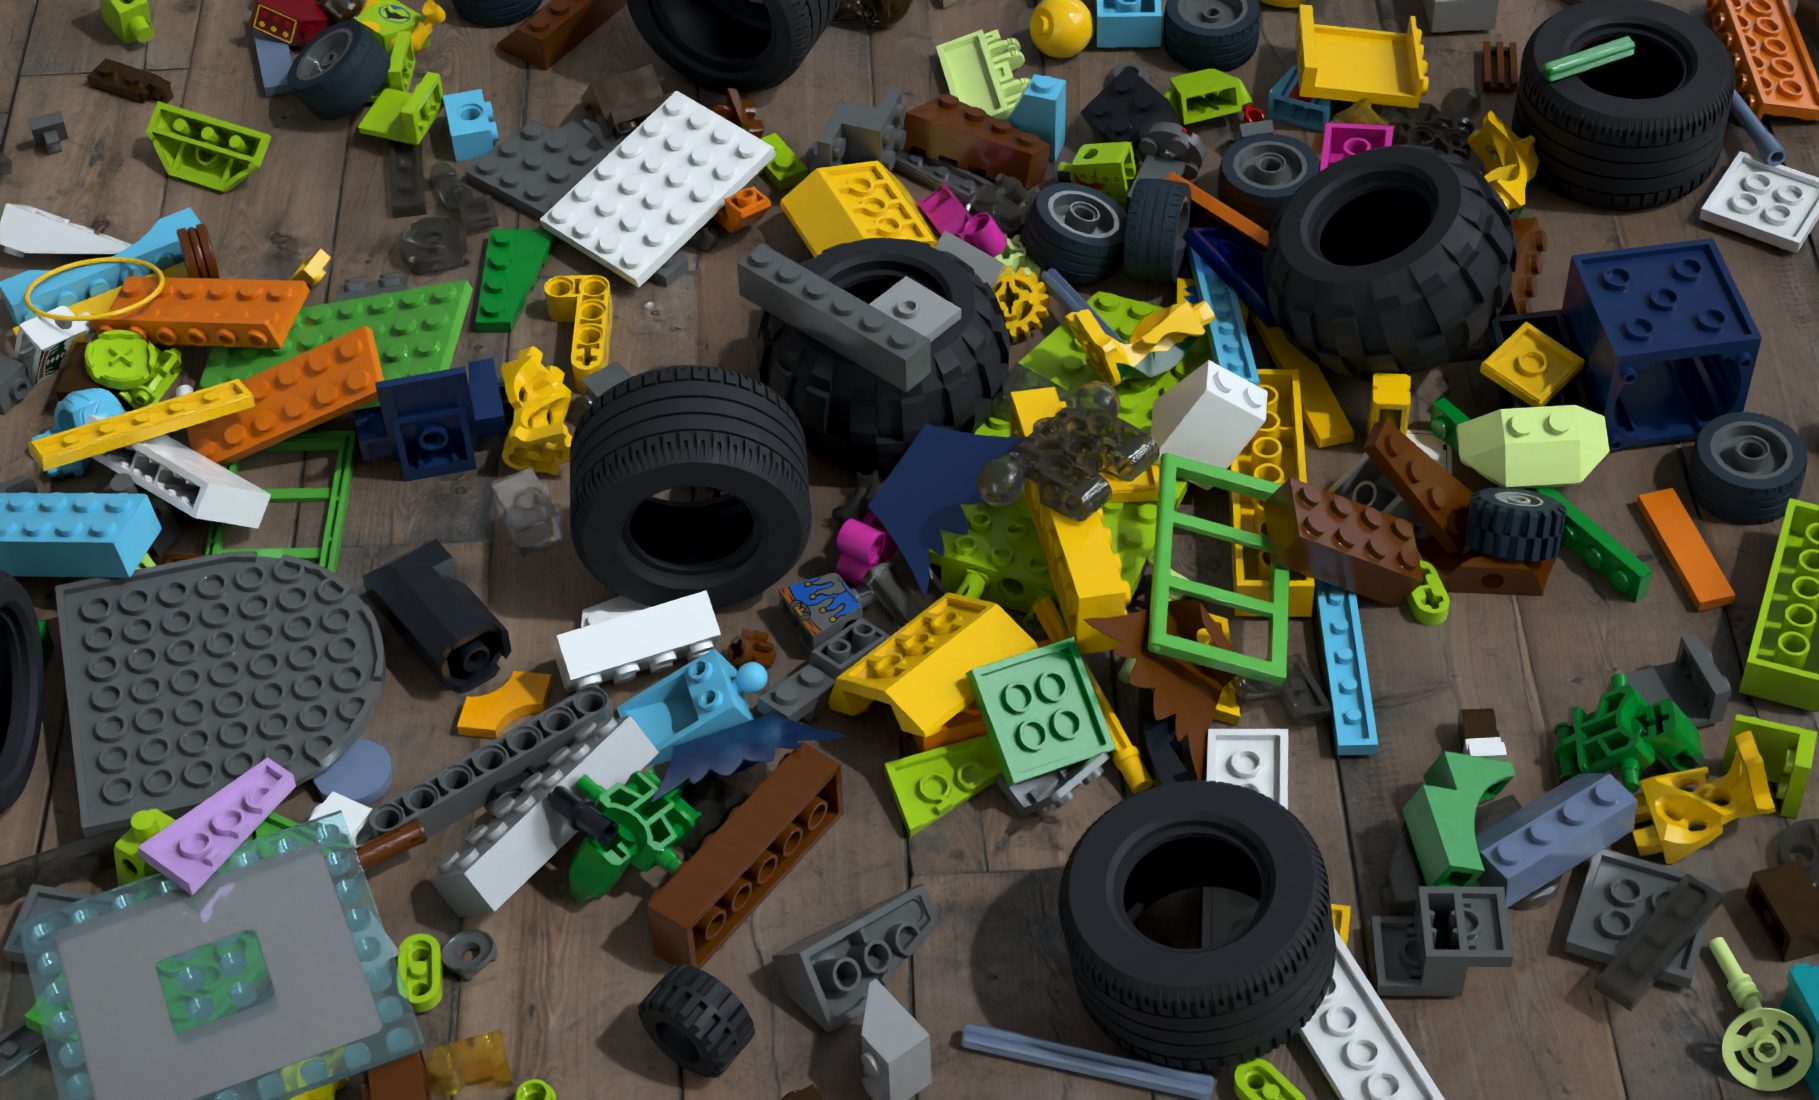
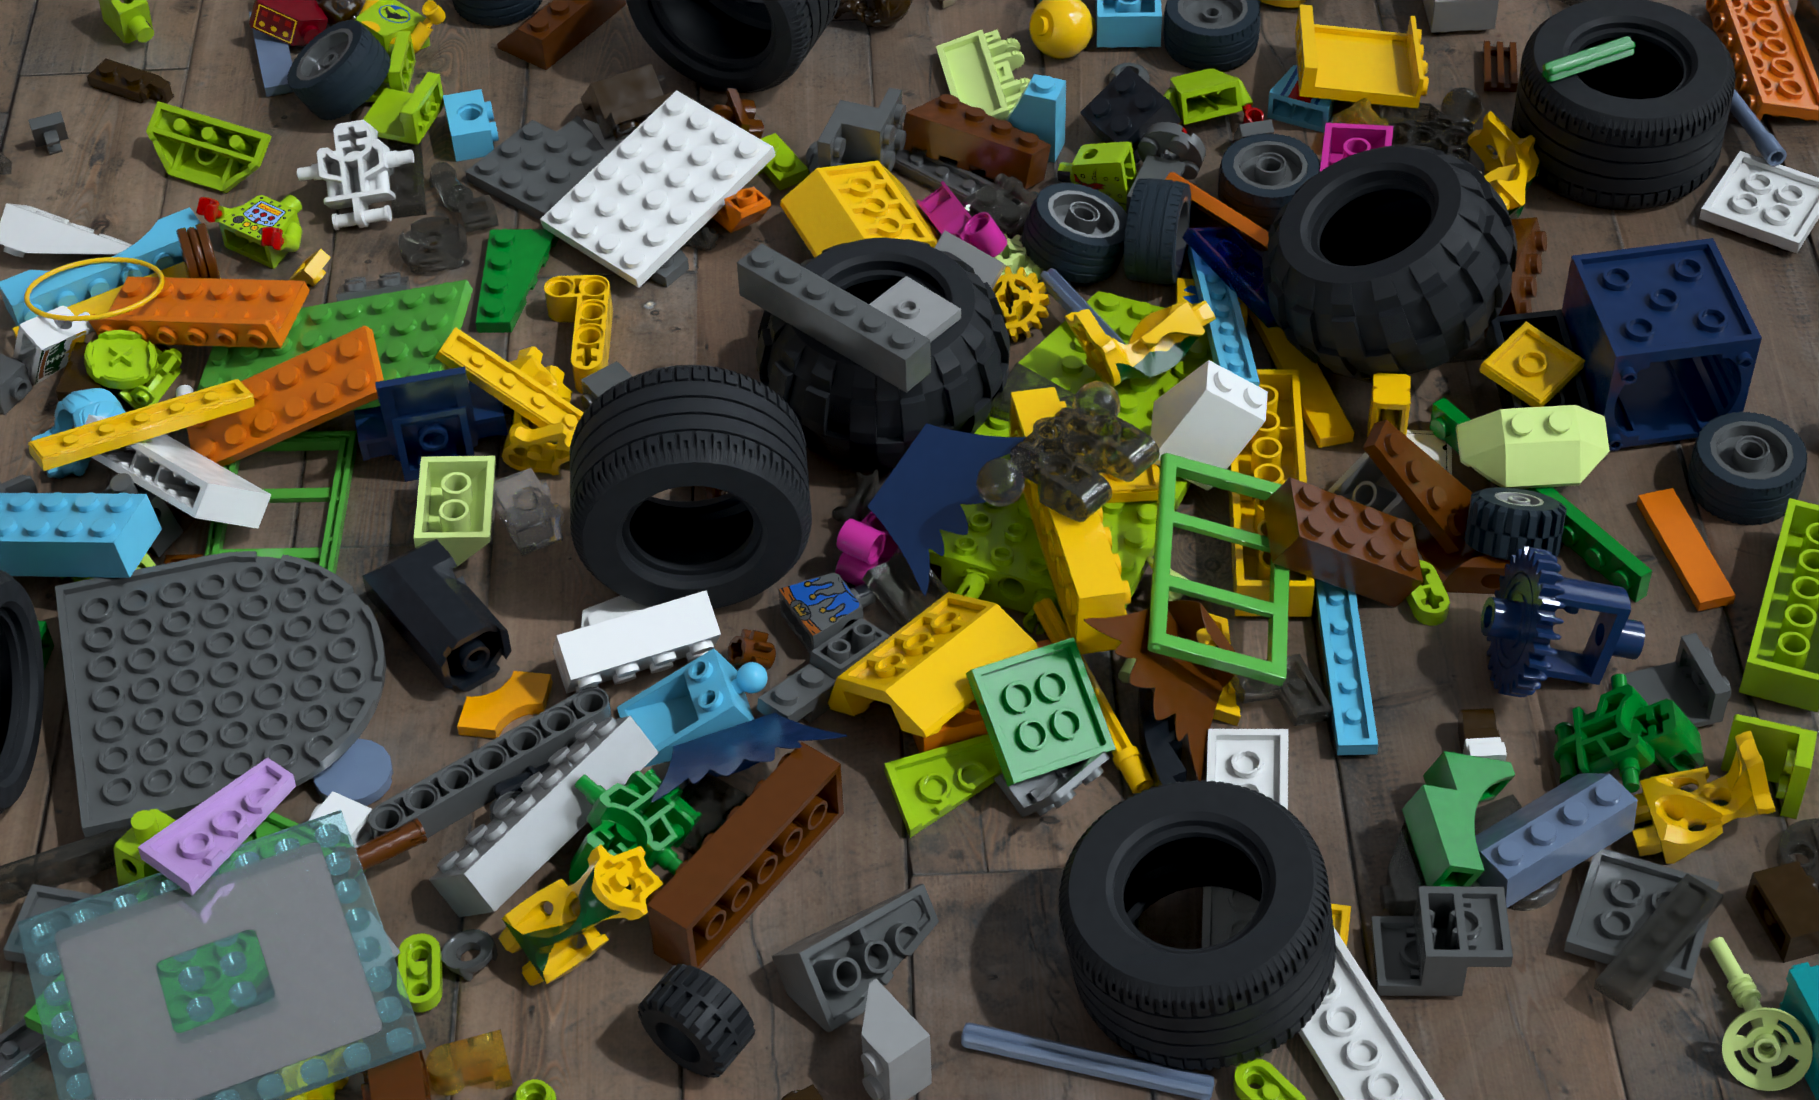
black axle [547,785,619,845] -> none
none -> lime torso [196,195,302,269]
none -> white piece [297,120,414,230]
none -> yellowish green slope [414,456,496,568]
none -> yellow tile [435,327,584,436]
none -> yellow hips [498,845,663,986]
none -> dark blue piece [1481,546,1645,697]

